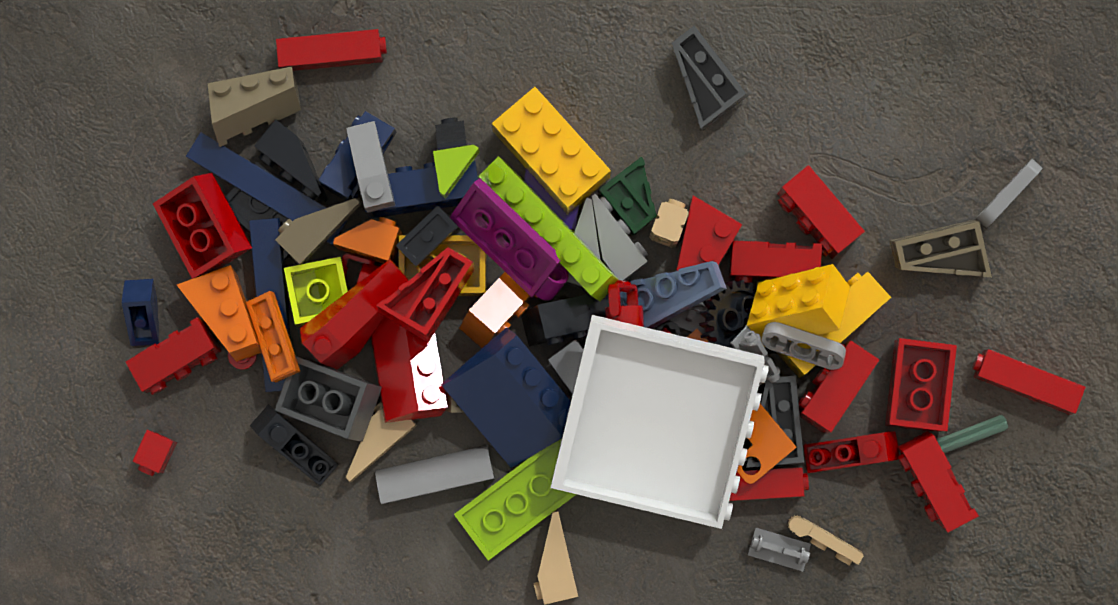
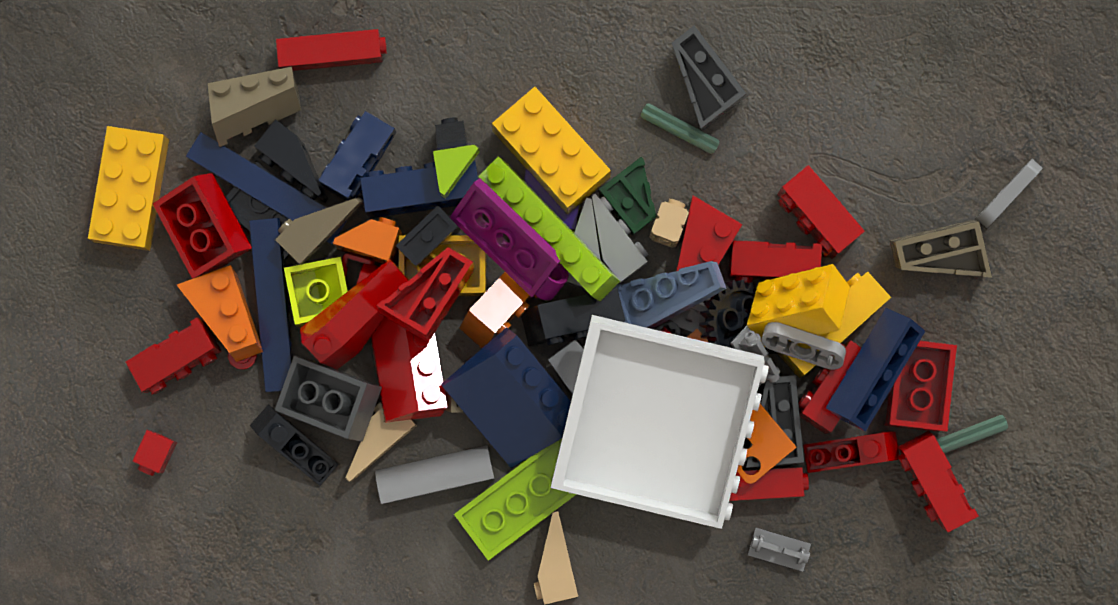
dark blue slope [121,279,159,346] -> none
orange tile [245,291,300,383] -> none
light grey slope [346,121,396,212] -> none
red piece [605,280,644,327] -> none
tan hinge [788,515,864,565] -> none
red brick [972,349,1086,415] -> none
none -> yellow brick [88,126,169,251]
none -> sand green axle [641,103,720,154]
none -> dark blue brick [826,308,925,432]

